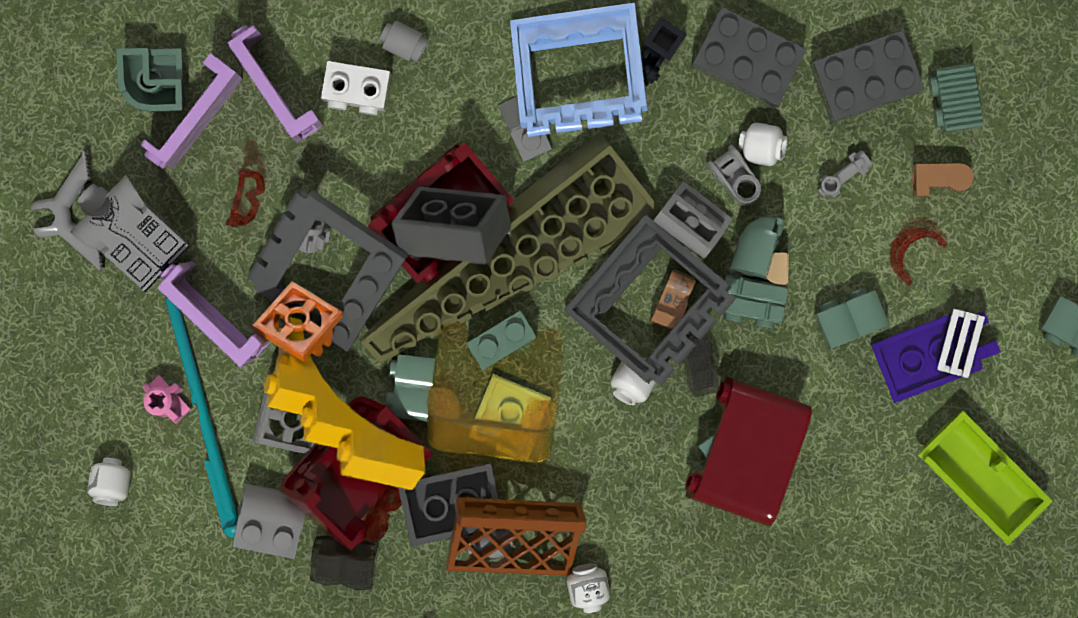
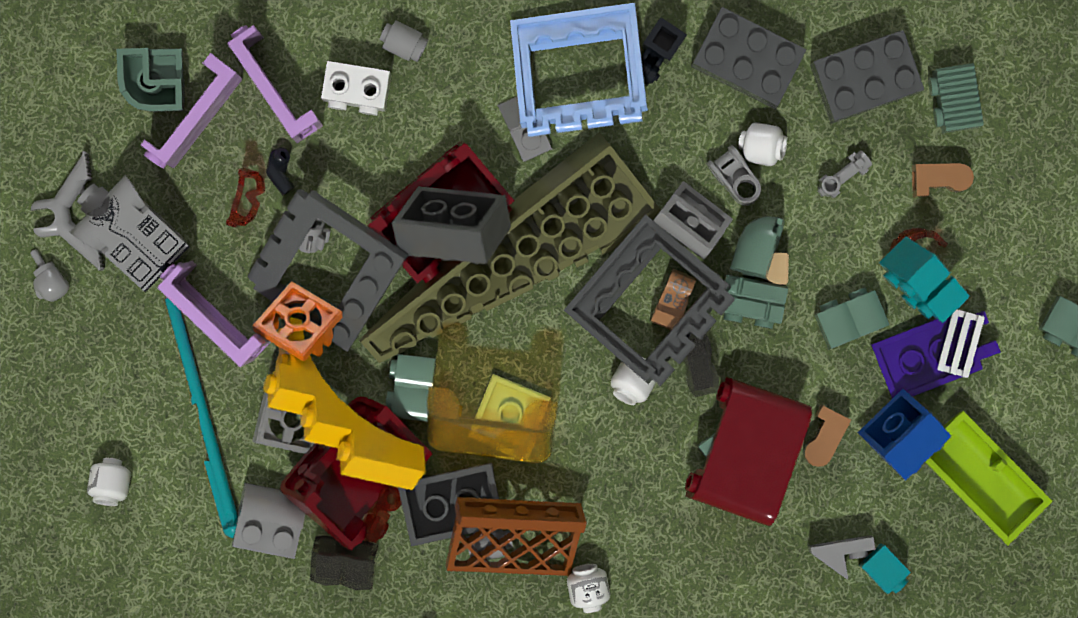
bright pink piece [142,375,192,424] -> none
sand green brick [466,311,537,370] -> none
none -> light grey piece [30,249,69,302]
none -> black arm [266,147,295,196]
none -> medium nougat leg [803,405,851,467]
none -> light grey slope [808,535,876,580]
none -> blue brick [857,389,951,481]
none -> teal brick [858,543,911,594]
none -> teal piece [879,236,970,323]

